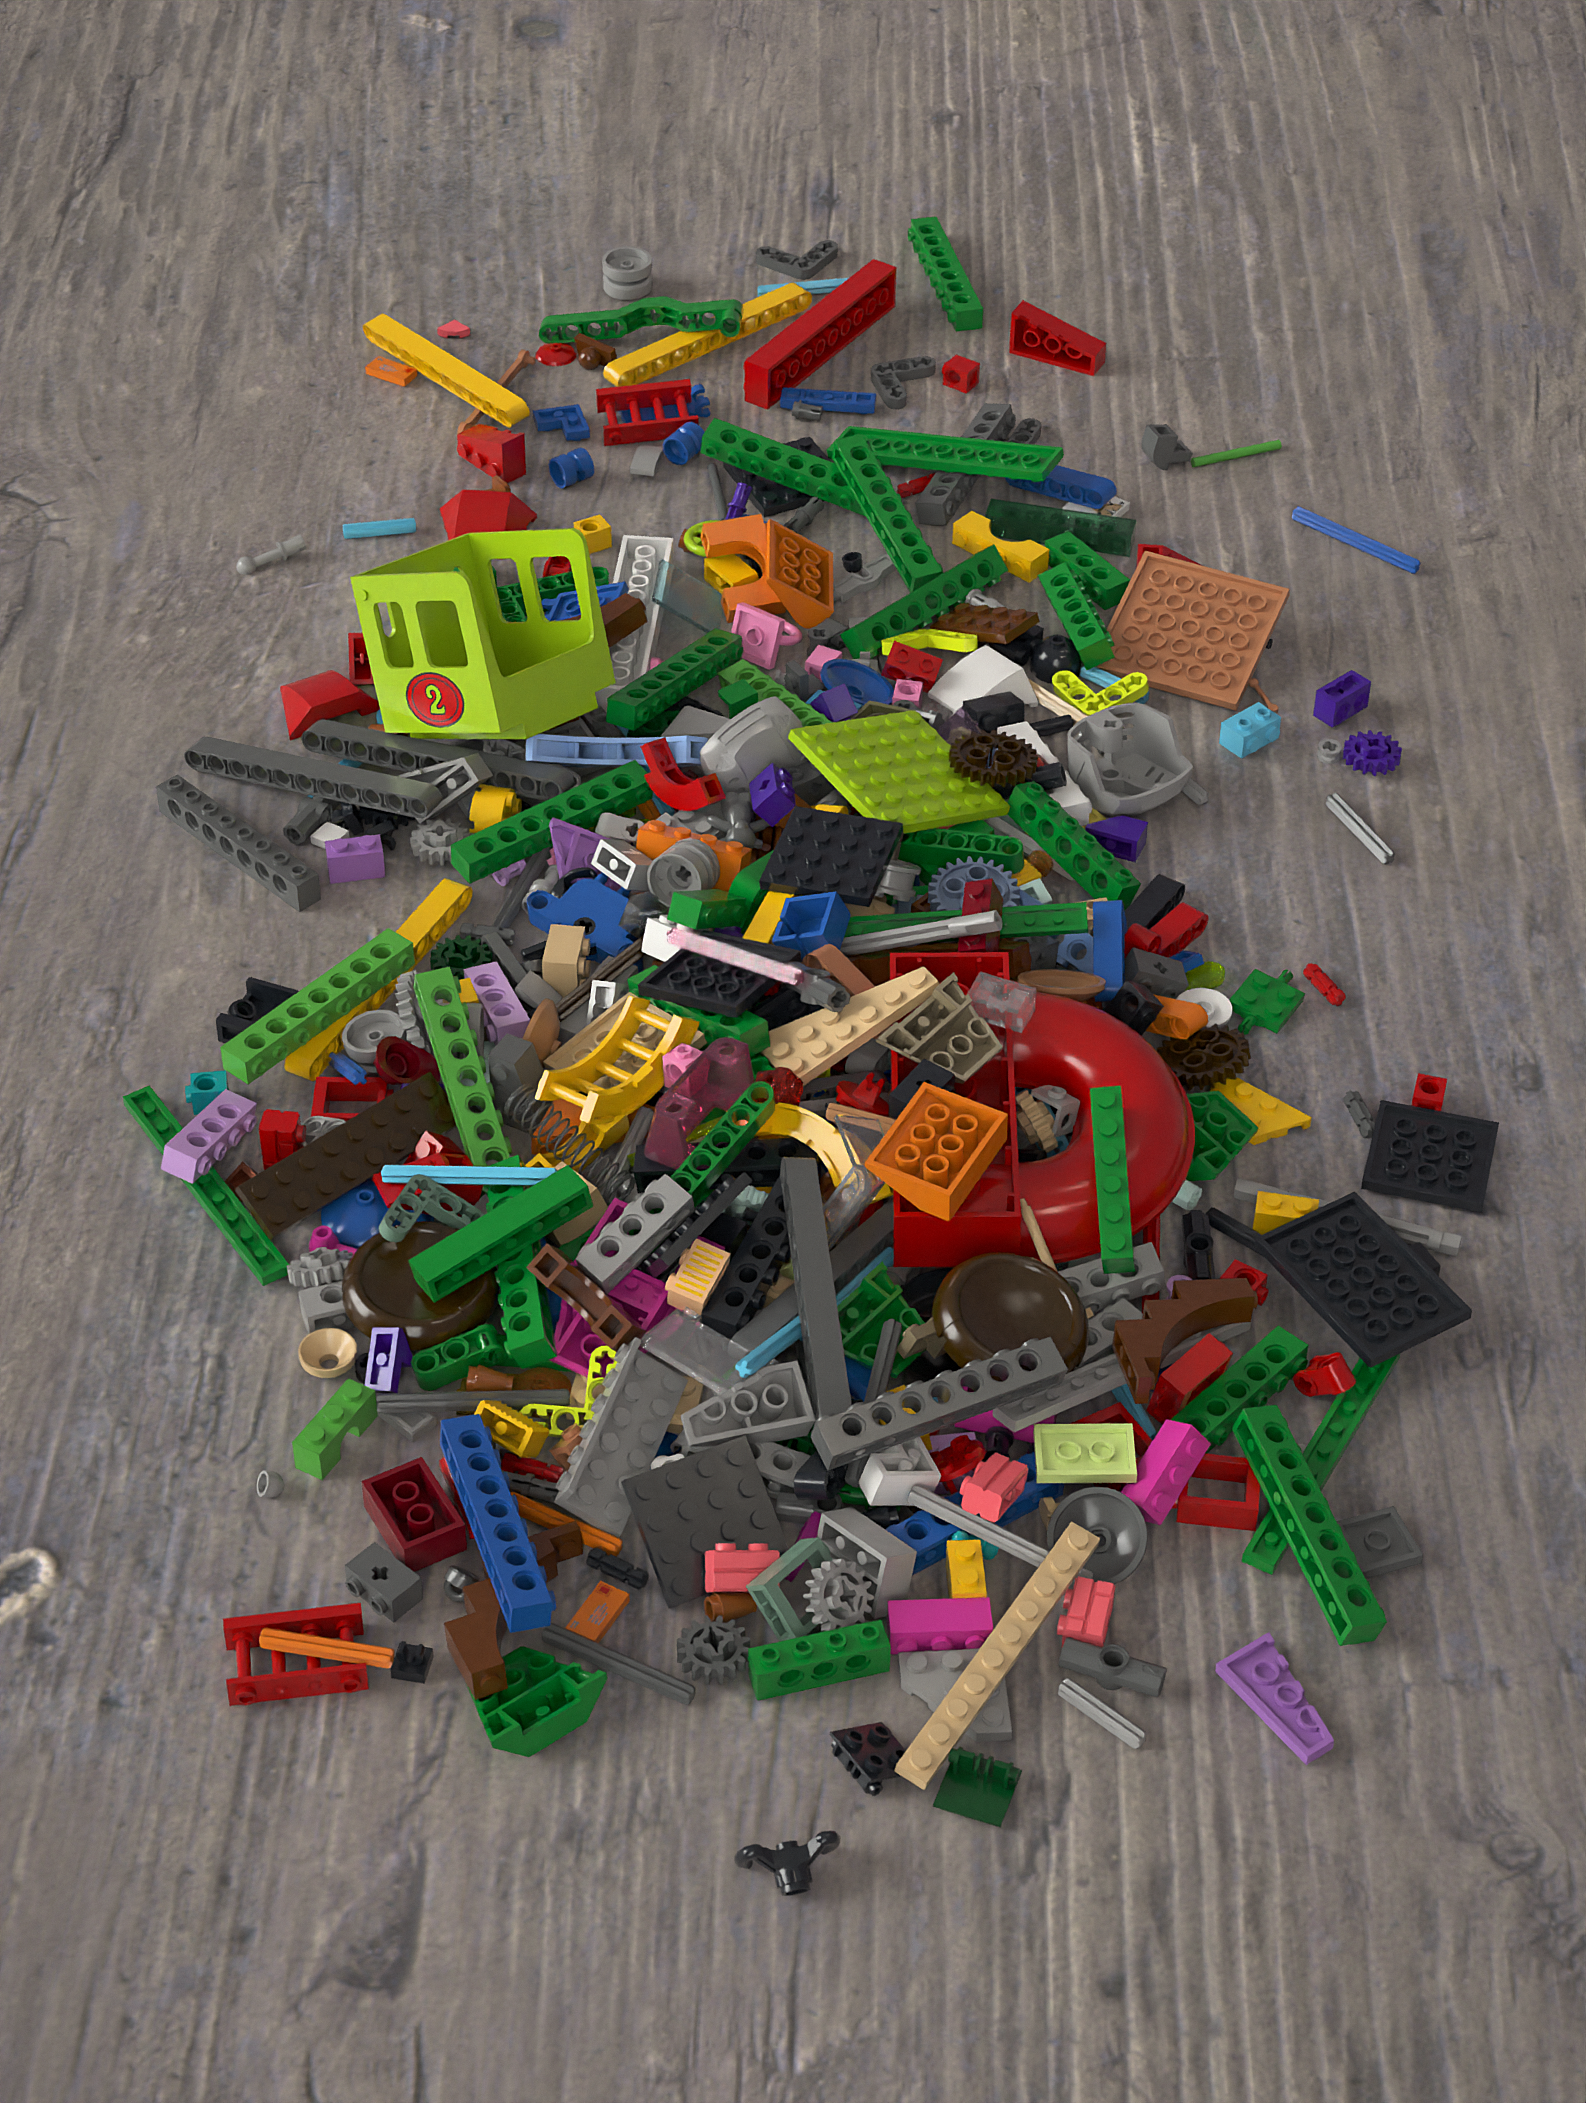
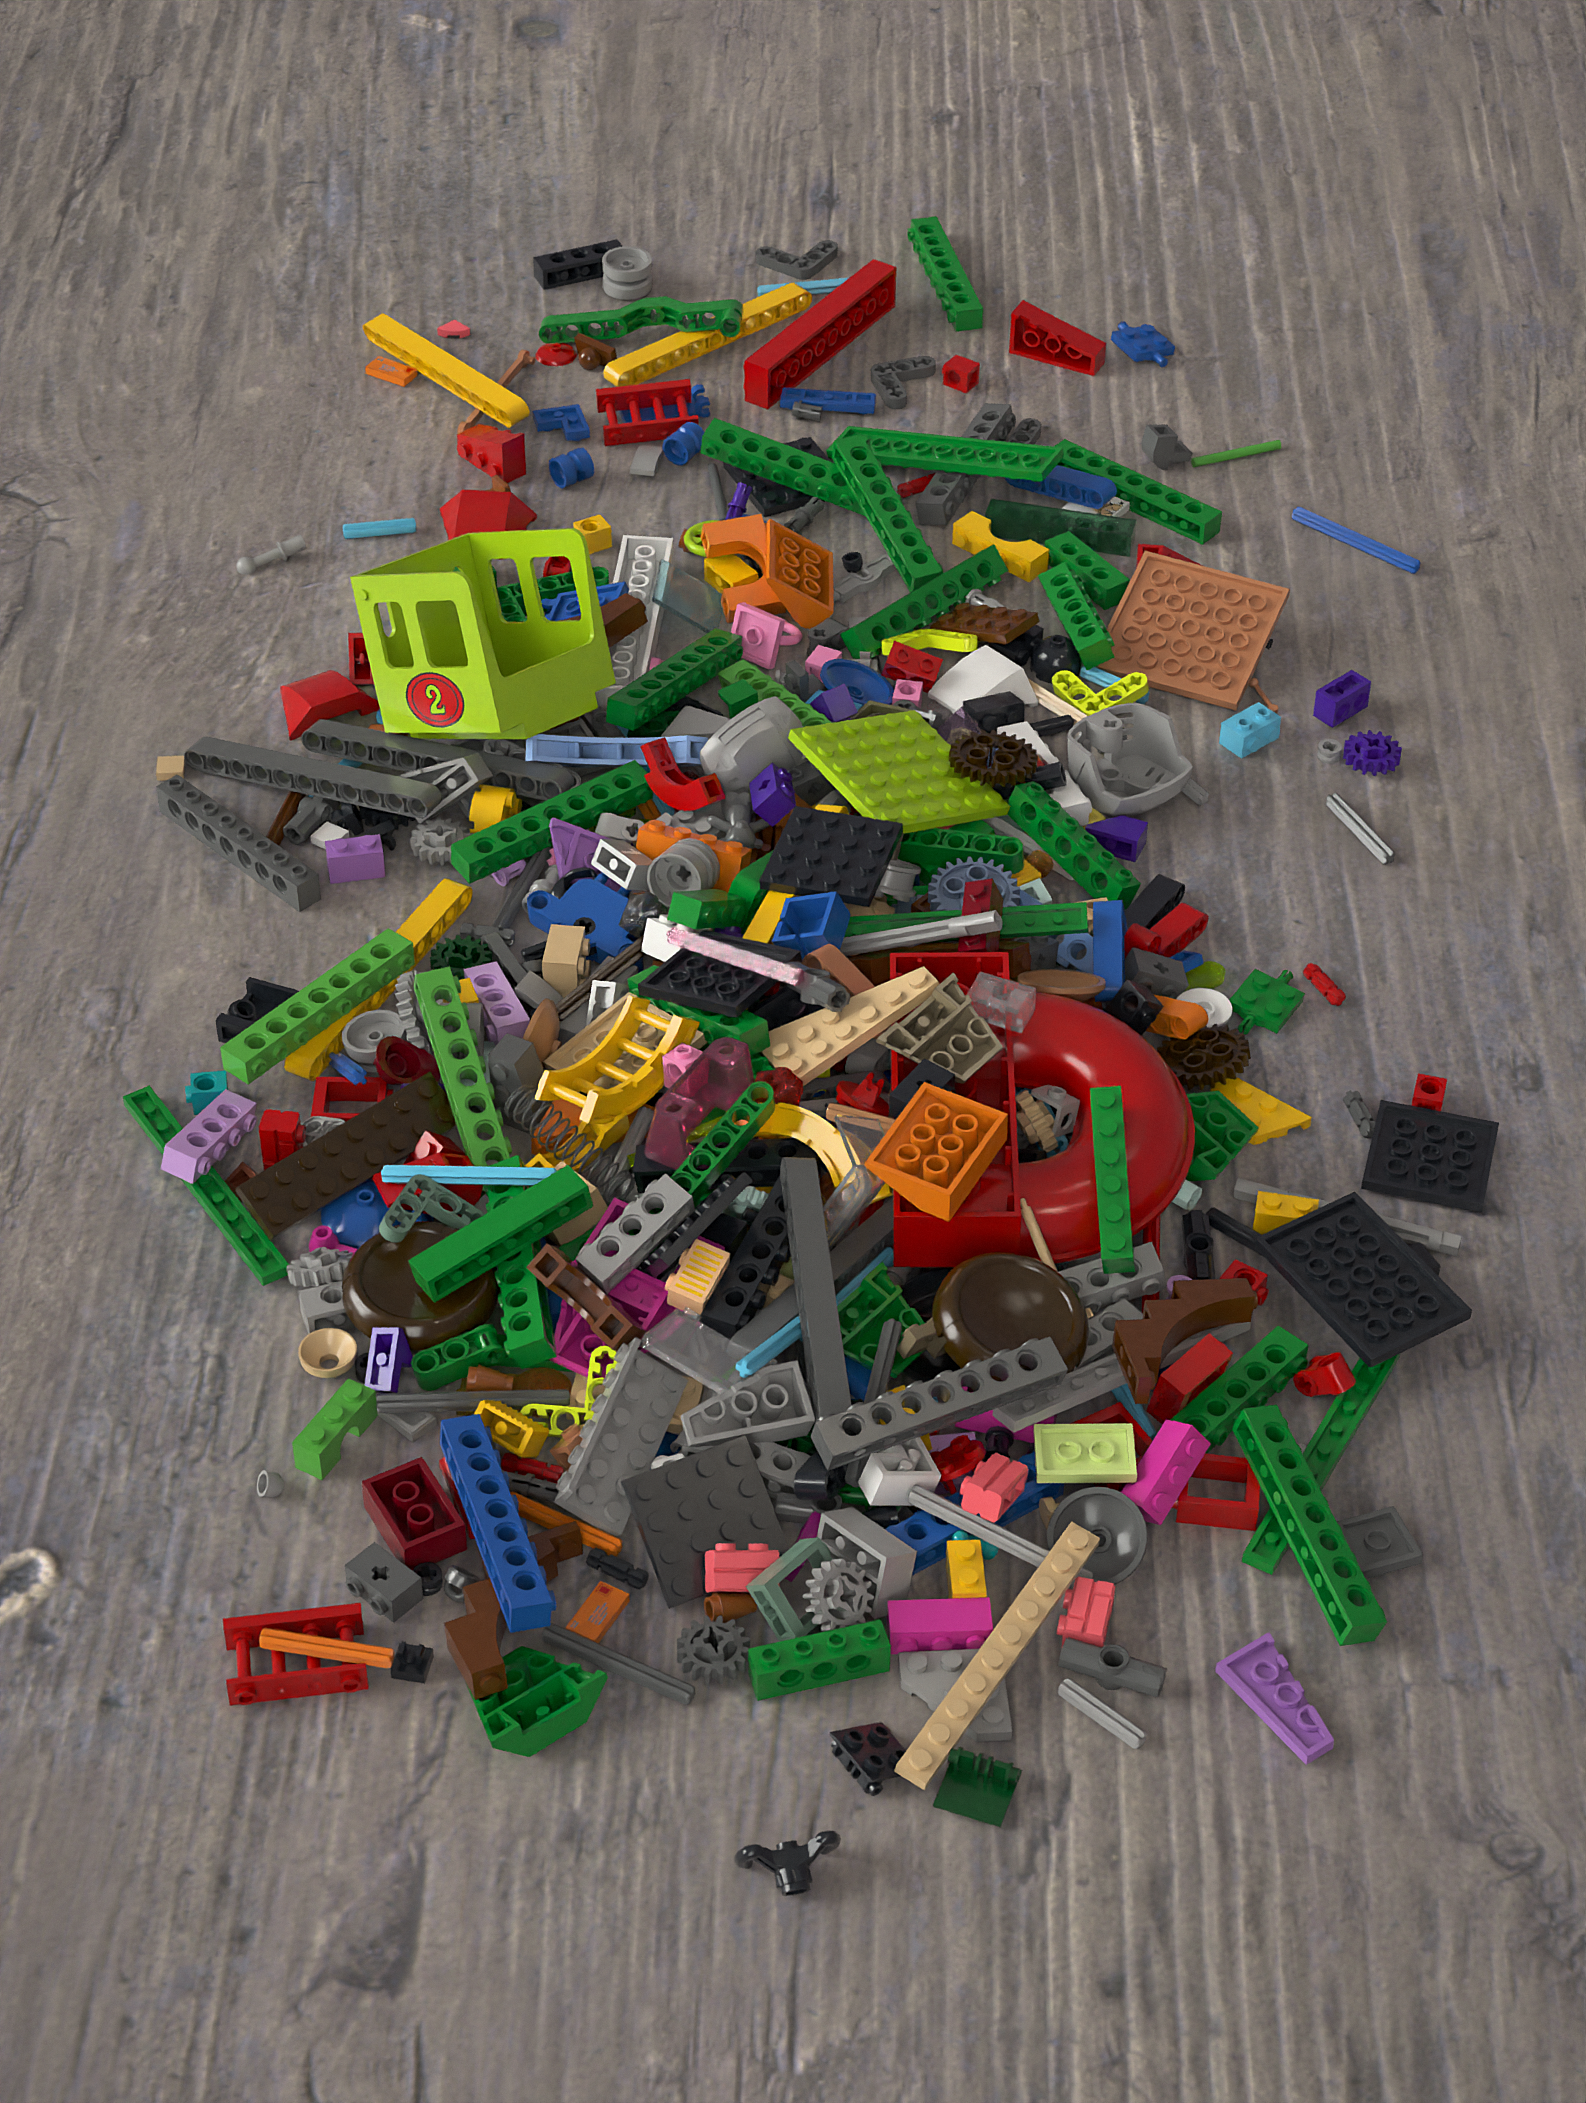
none -> tan tile [156,756,185,781]
none -> reddish brown axle [266,791,306,846]
none -> black bush [413,1562,443,1596]
none -> black brick [533,239,623,290]
none -> green brick [1054,439,1222,545]
none -> blue plate [1111,321,1175,367]

